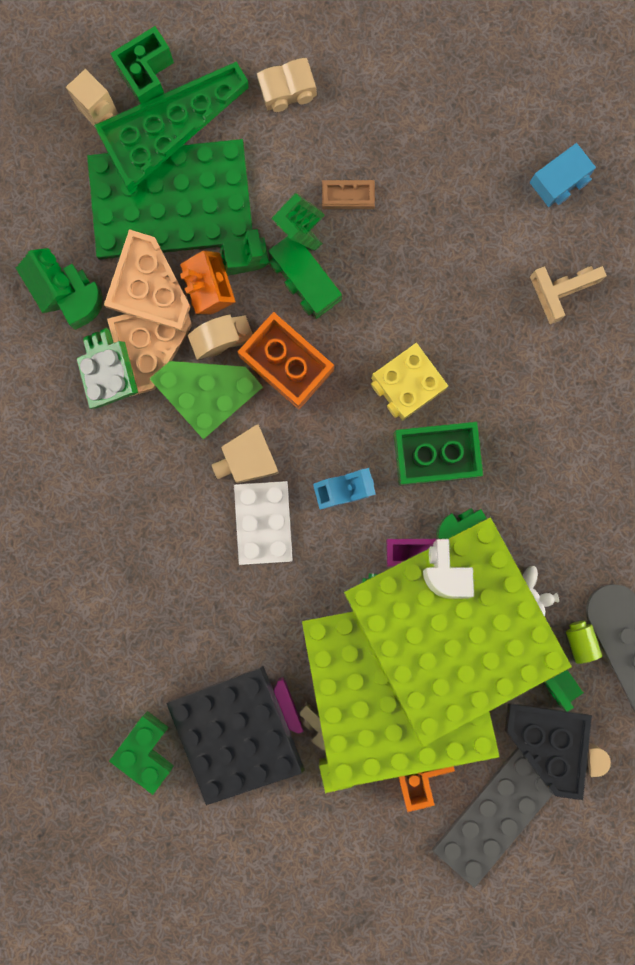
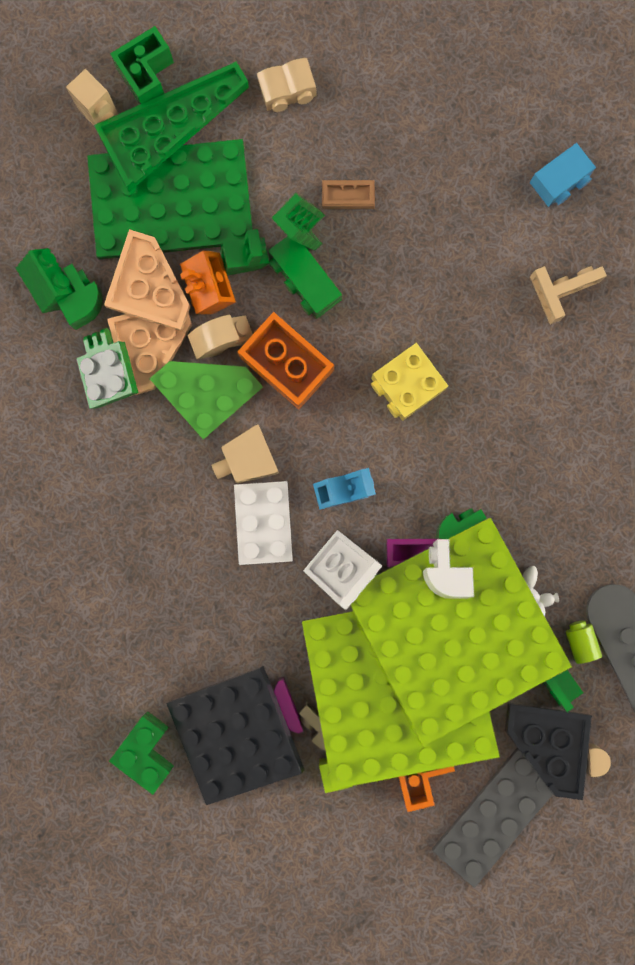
green brick [393,422,483,486] -> none
none -> white plate [303,530,382,610]

